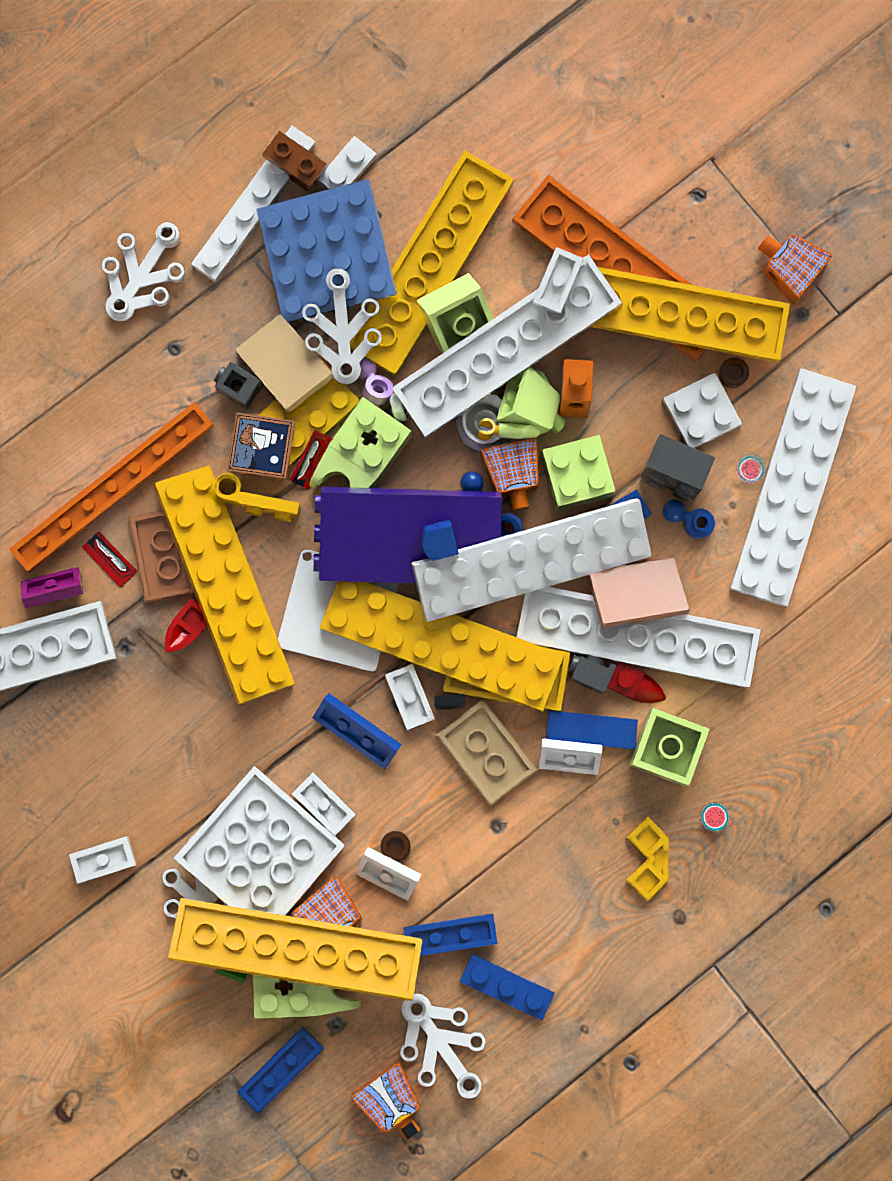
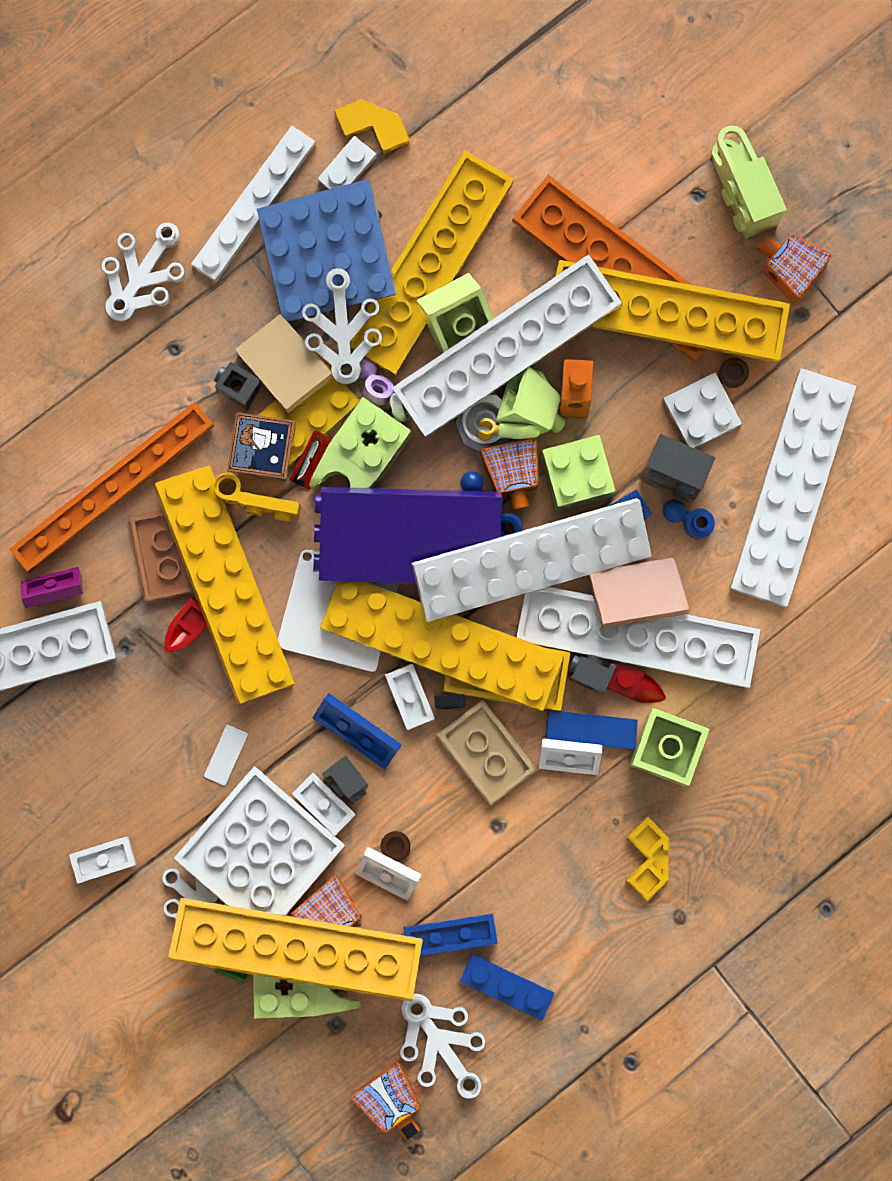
sticker [83,532,137,587] -> none
blue tile [237,1026,324,1114] -> none
dark orange plate [263,131,327,191] -> none
blue piece [421,520,459,561] -> none
white plate [533,247,584,315] -> none
tile [699,802,730,832] -> none
clear tile [736,454,766,484] -> none
none -> white sticker [204,725,248,785]
none -> dark grey brick [322,756,368,804]
none -> yellow tile [334,99,410,154]
none -> yellowish green brick [711,126,787,239]

